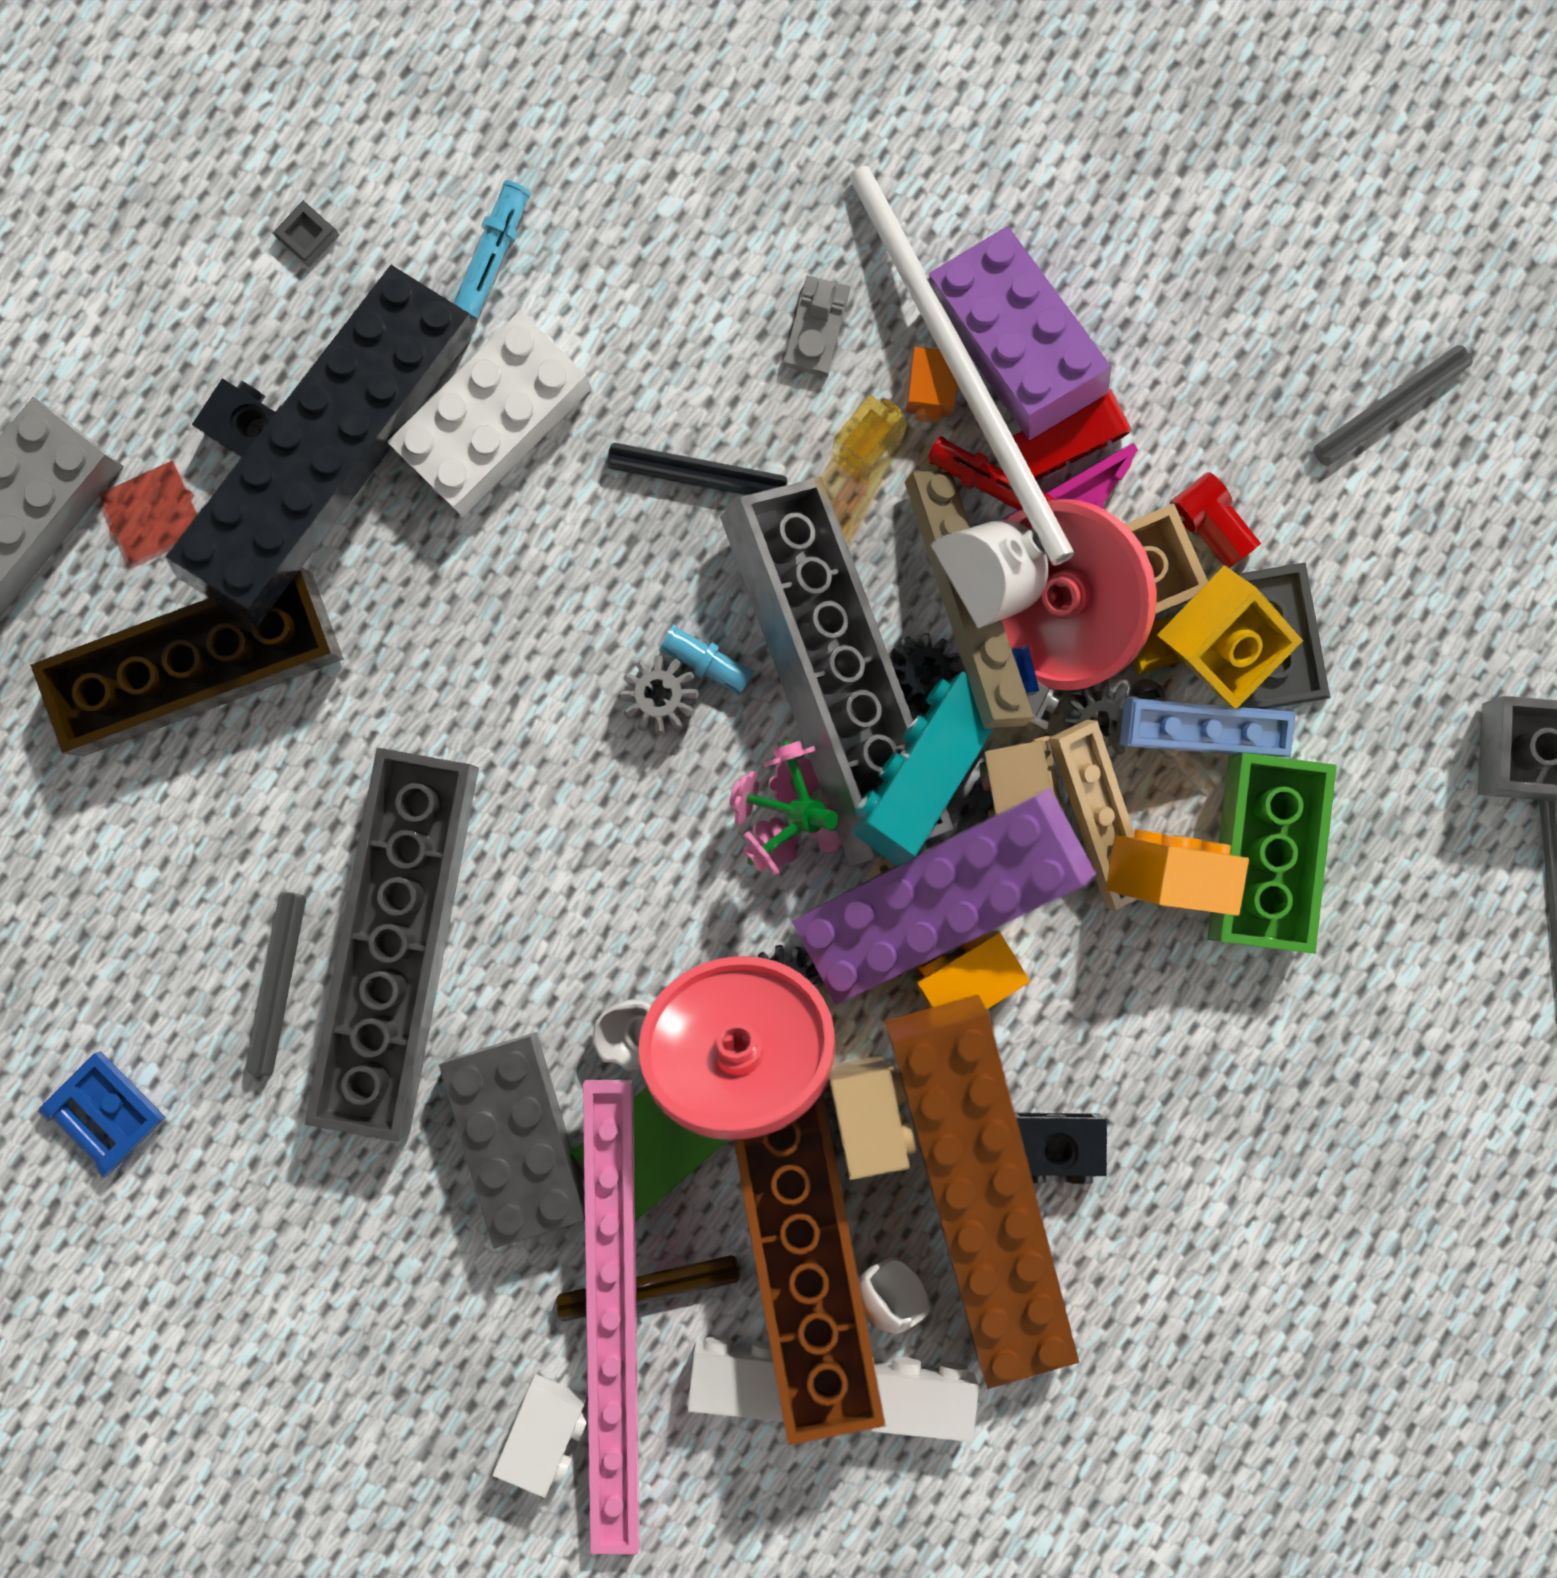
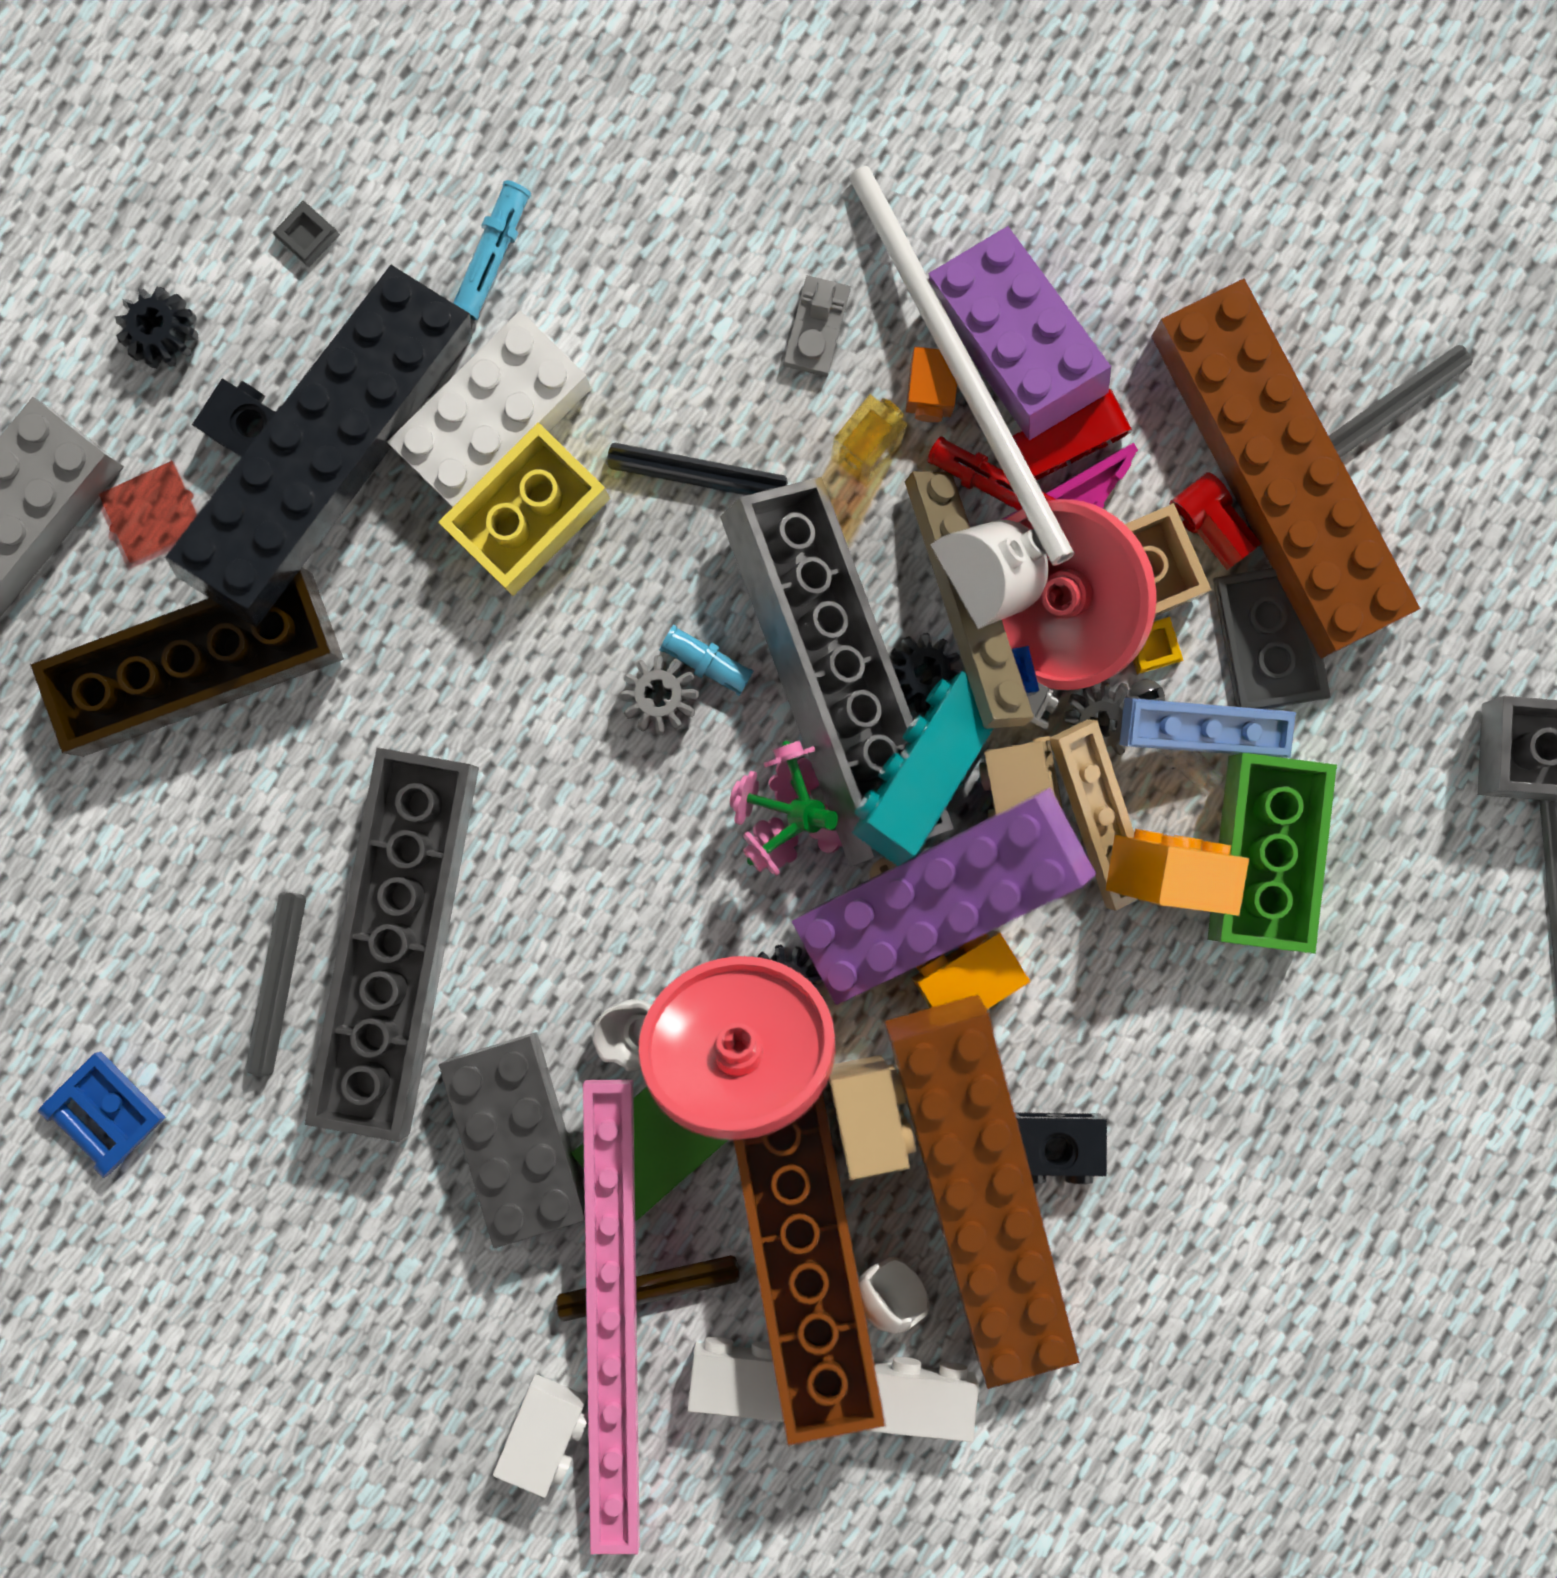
yellow brick [1157,565,1303,710] -> none
none -> black gear [115,286,199,369]
none -> light yellow brick [438,422,610,596]
none -> dark orange brick [1151,278,1421,659]

